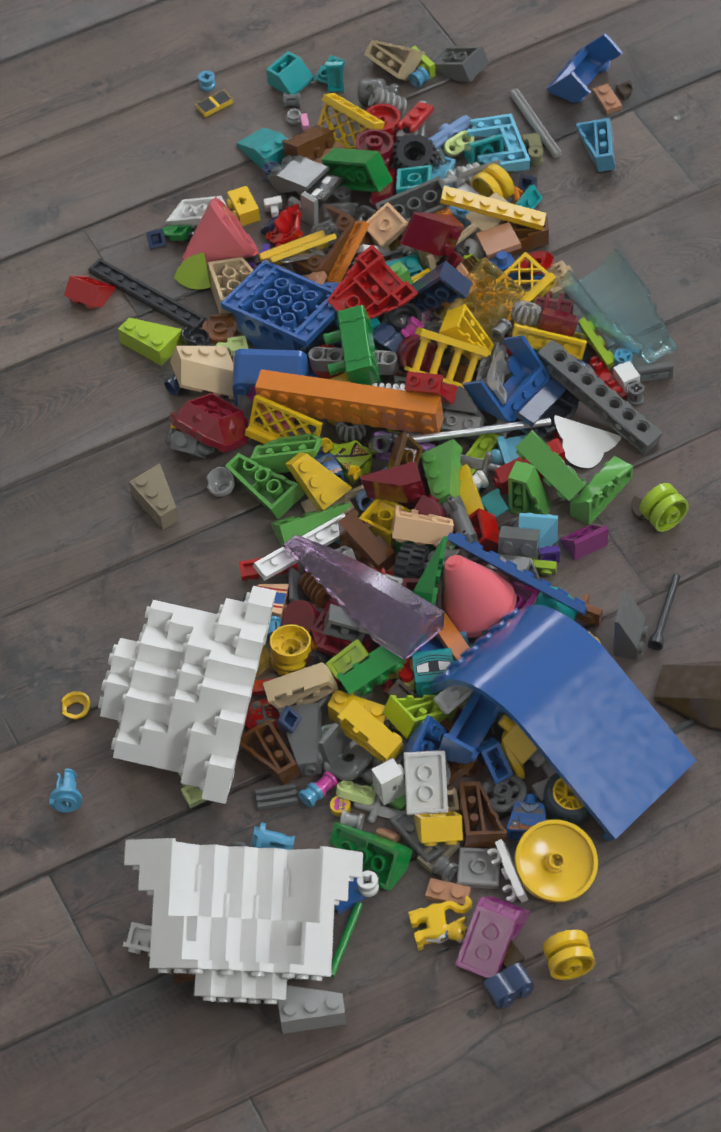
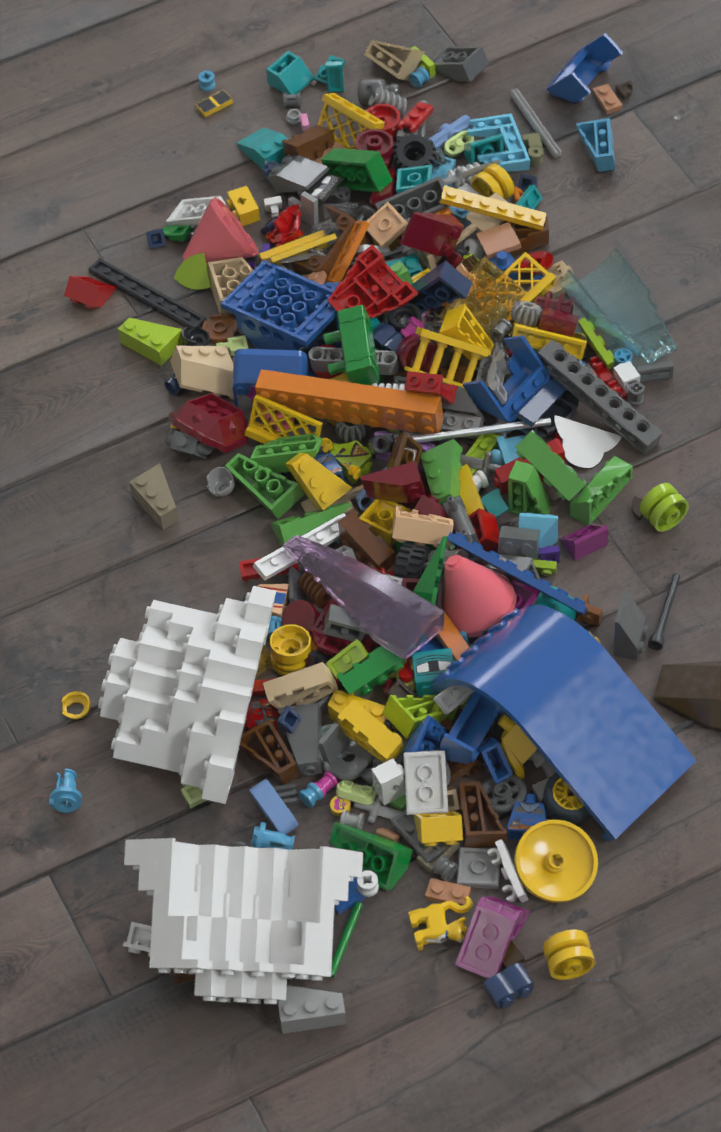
none -> medium blue beam [249,779,299,835]

